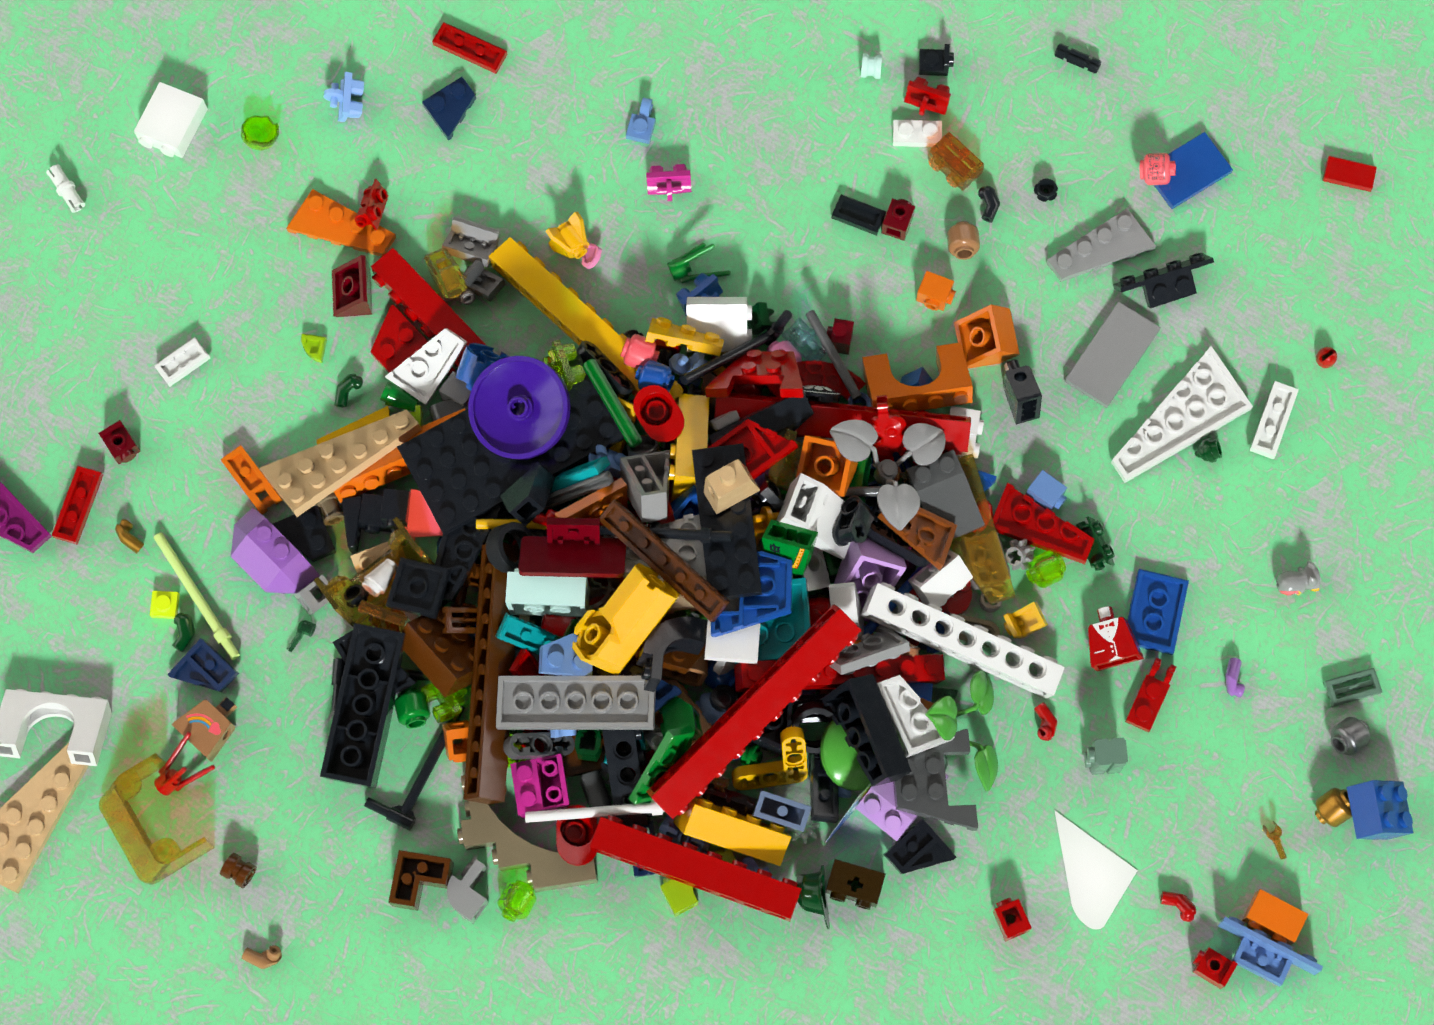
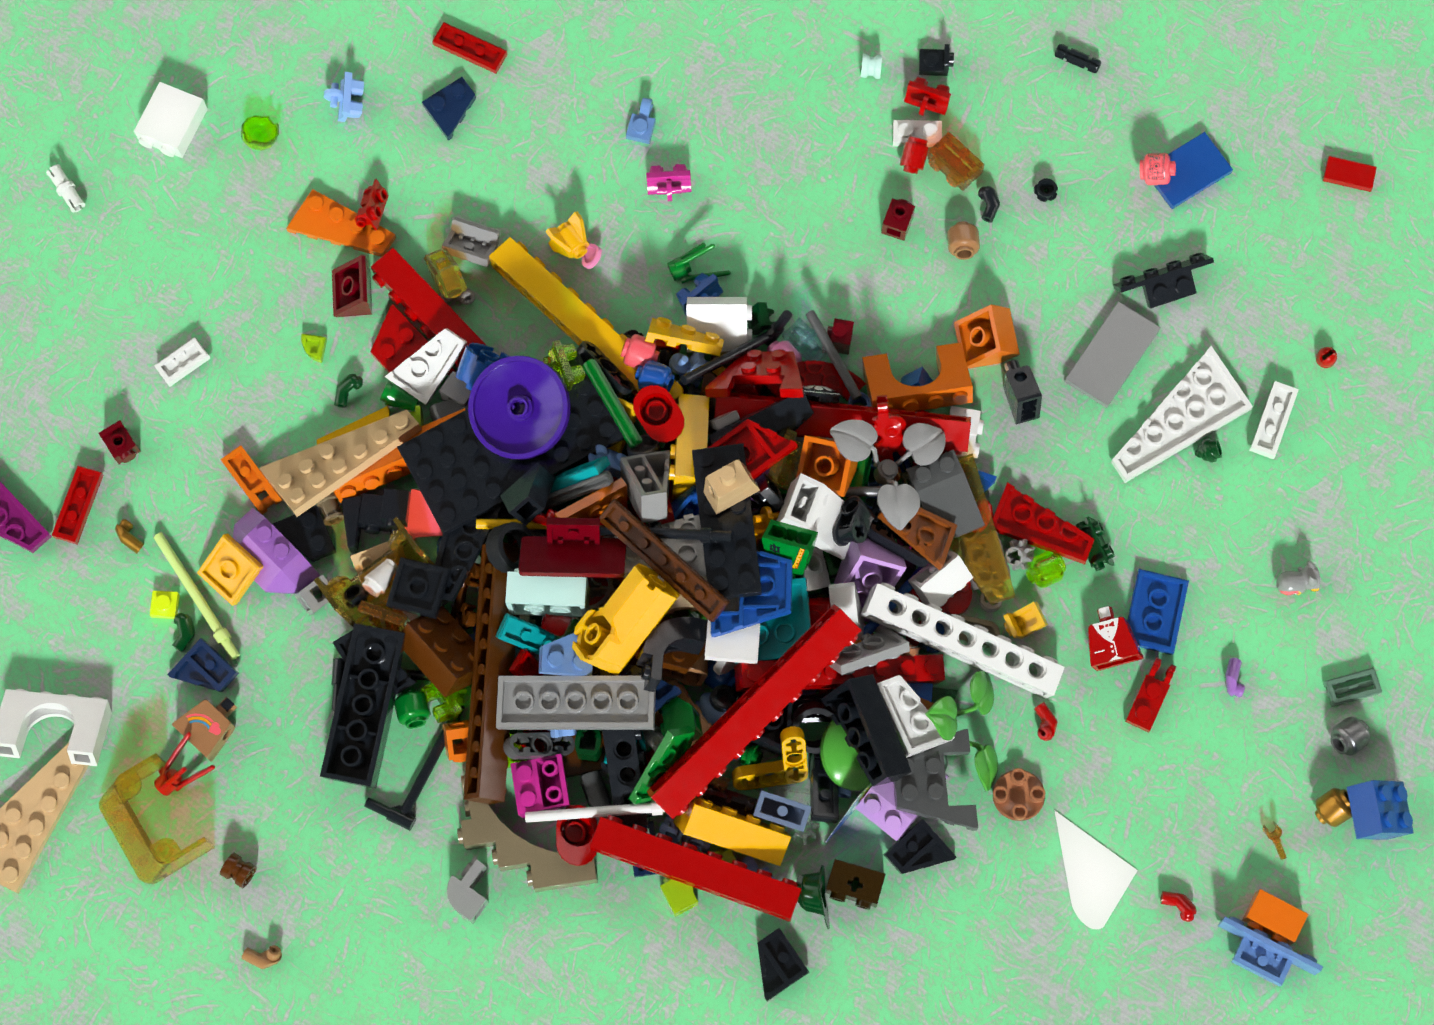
clear green hand [286,620,316,652] -> none
reddish brown brick [388,850,454,911] -> none
reddish brown tile [442,607,477,634] -> none
dark grey bracket [462,259,506,302] -> none
clear neon green head [497,880,537,922] -> none
black tile [832,194,886,236] -> none
orange brick [916,270,956,311] -> none
red brick [993,898,1032,942] -> none
medium blue brick [1026,470,1067,511] -> none
light grey wing [1046,208,1156,282] -> none
sand green brick [1084,738,1128,775] -> none
red brick [1193,947,1238,989] -> none
none -> yellow tile [197,533,264,606]
none -> black wing [757,928,809,1002]
none -> red brick [900,137,929,174]
none -> nougat dish [993,768,1046,821]

